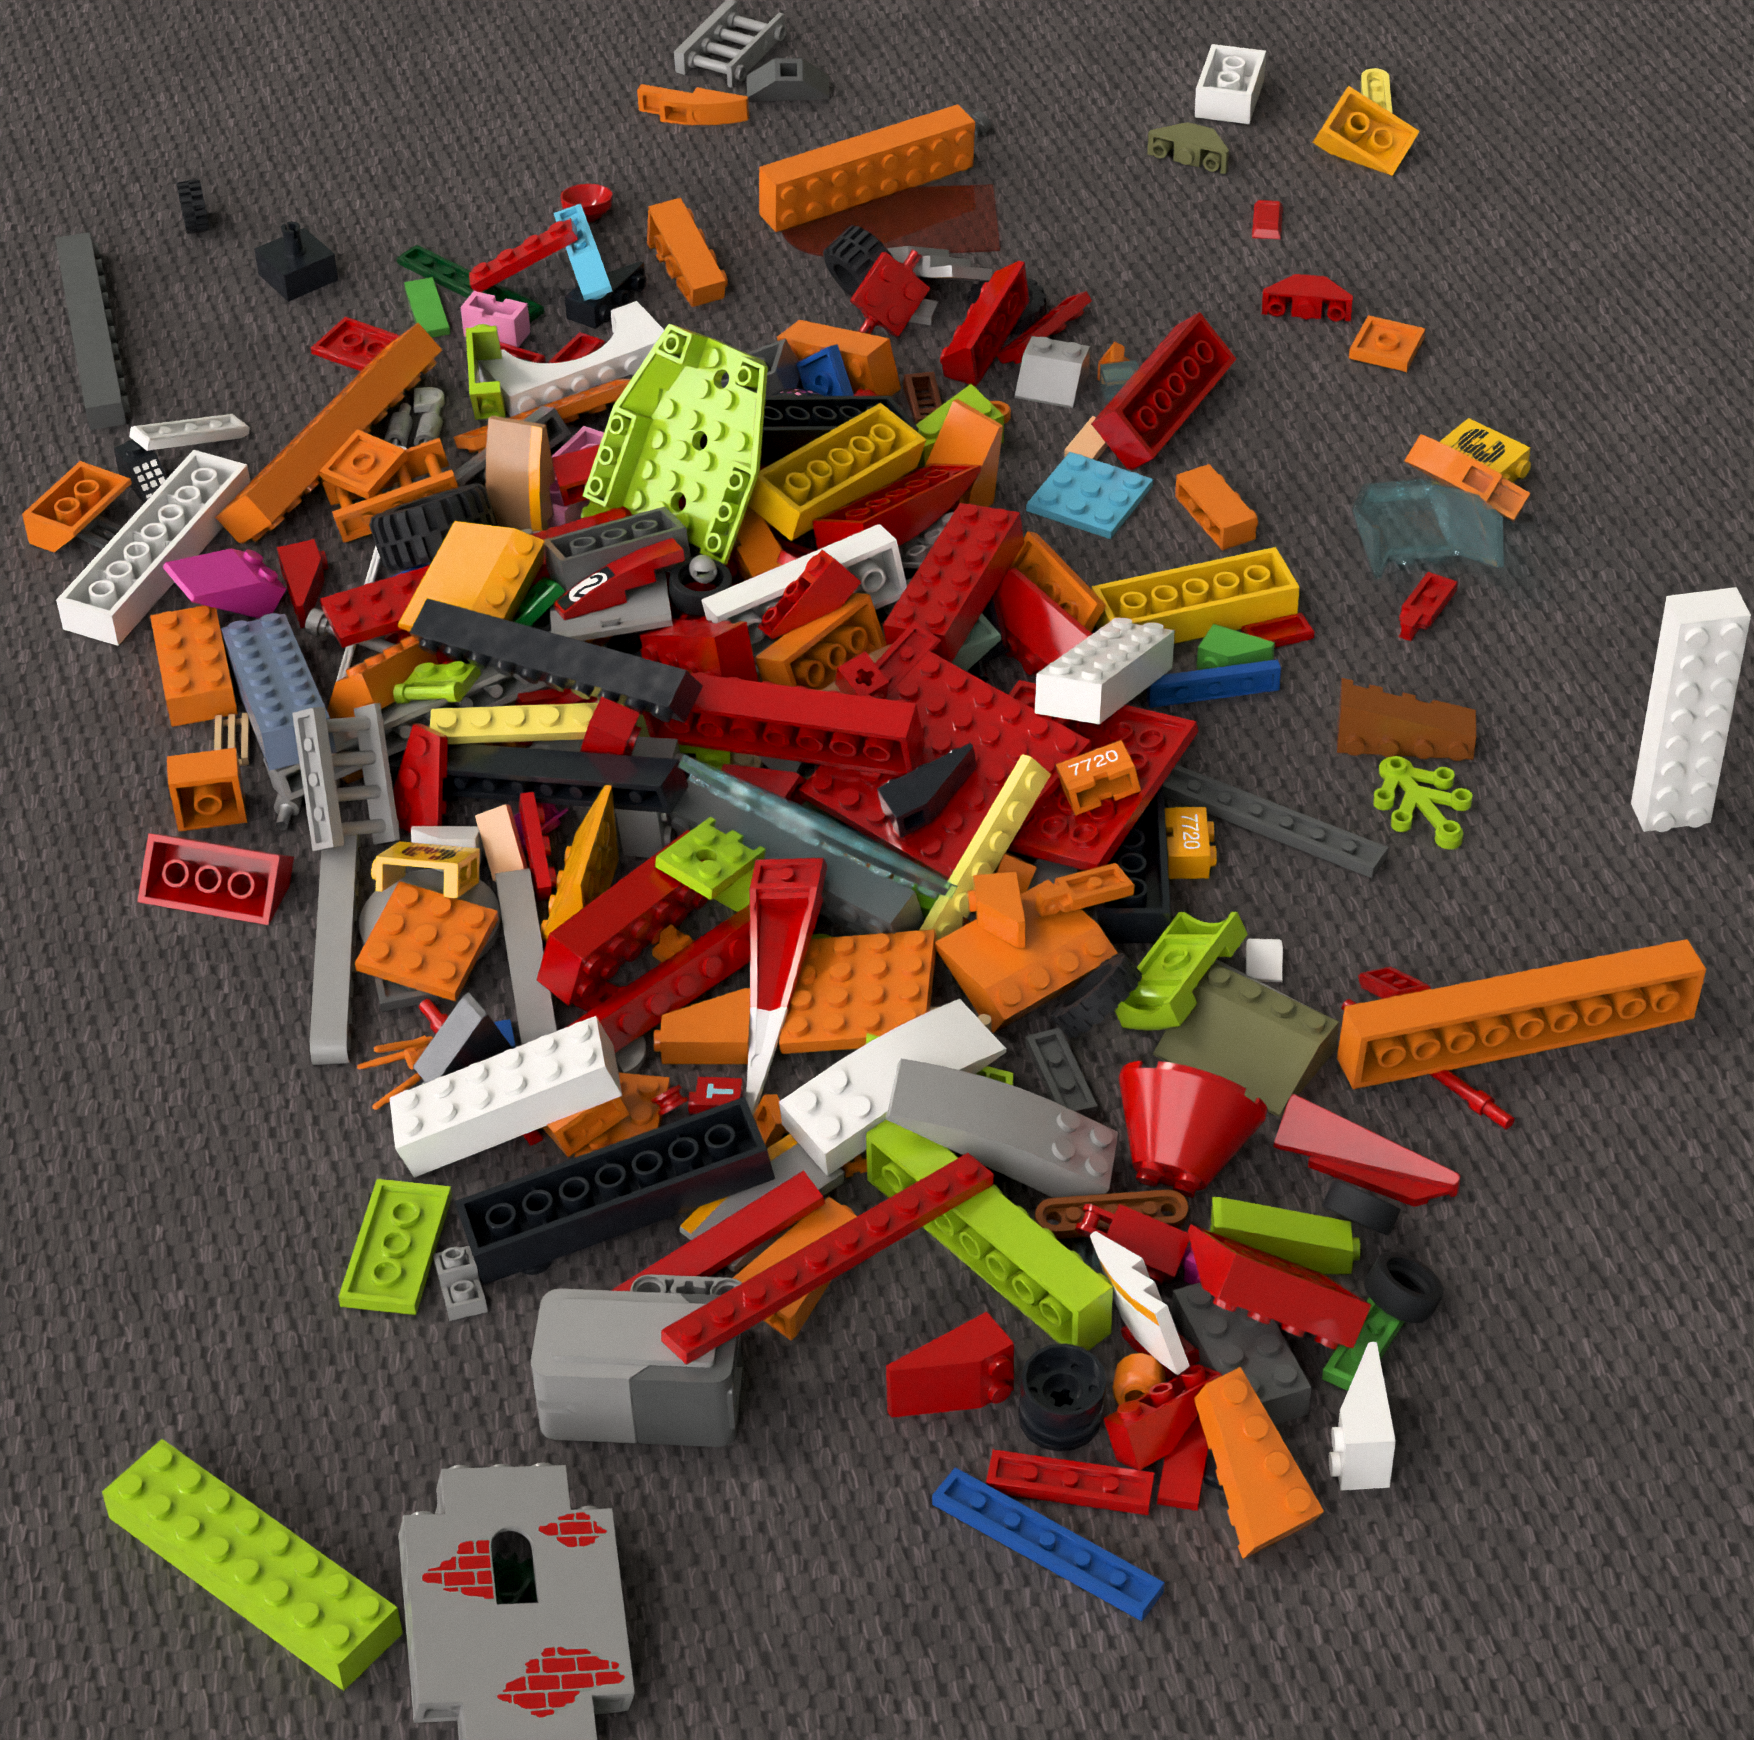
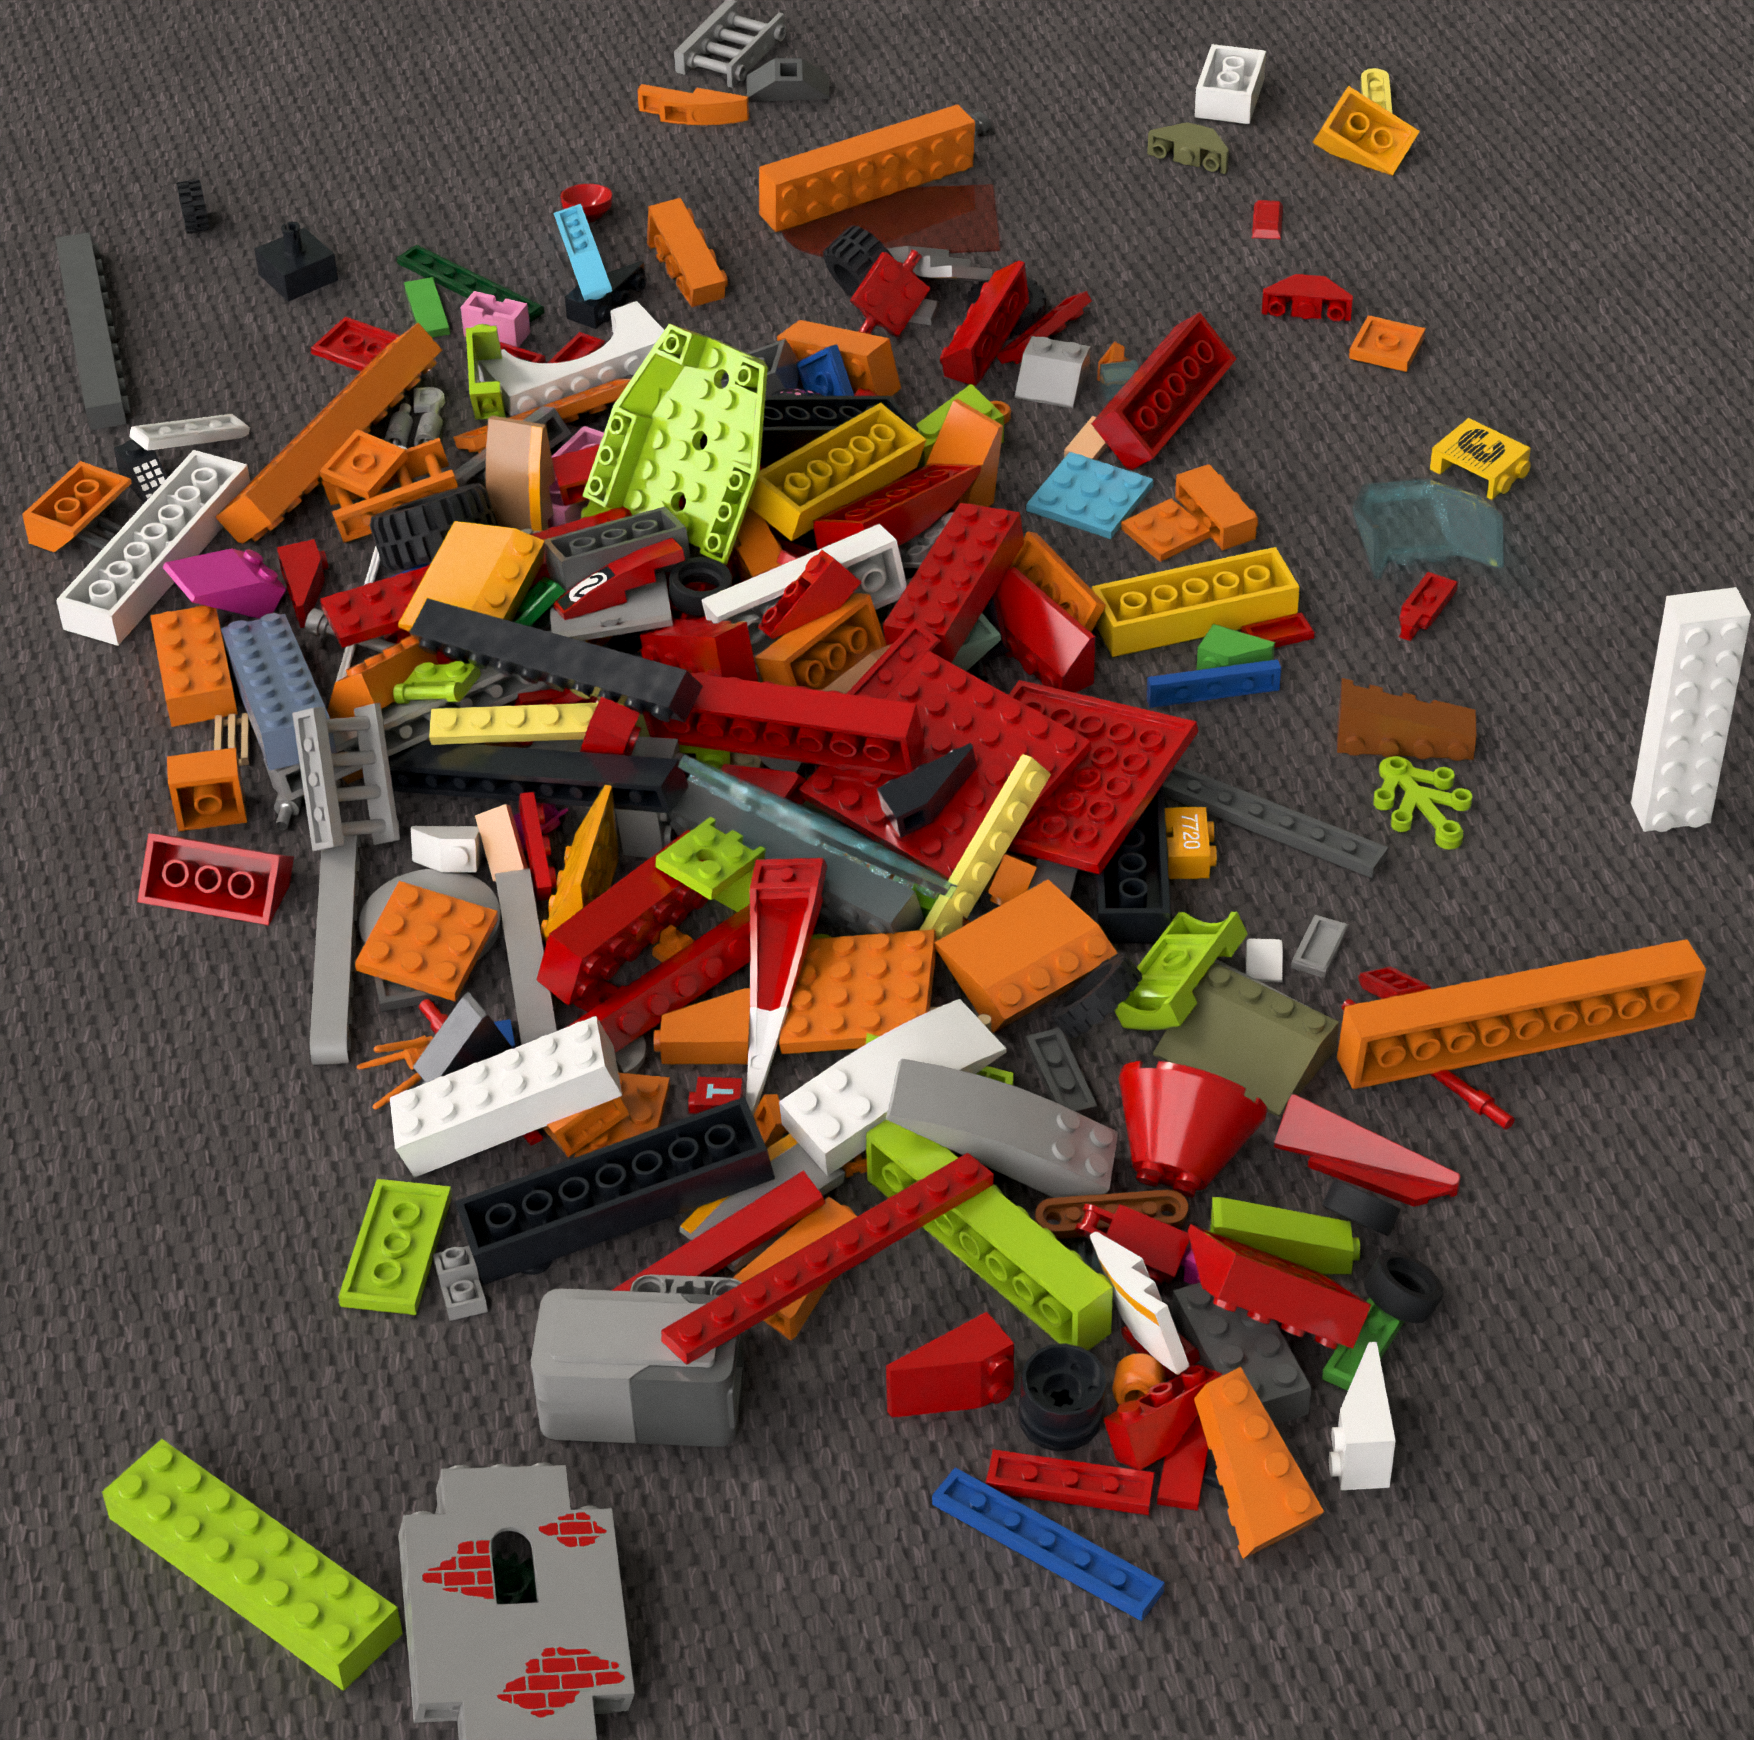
yellow panel [371,841,480,898] -> none
red wing [393,723,448,833] -> none
red plate [469,218,578,292] -> none
red bush [650,1084,688,1117] -> none
light grey hinge [689,555,717,584] -> none
red brick [835,651,889,699] -> none
copper slope [903,371,942,425] -> none
orange slope [967,871,1025,948] -> none
orange hinge [1034,863,1135,916] -> none
white brick [1035,618,1175,724] -> none
orange brick [1056,740,1141,815] -> none
orange slope [1404,434,1530,522] -> none
none -> orange plate [1121,498,1211,562]
none -> light grey tile [1291,915,1349,978]

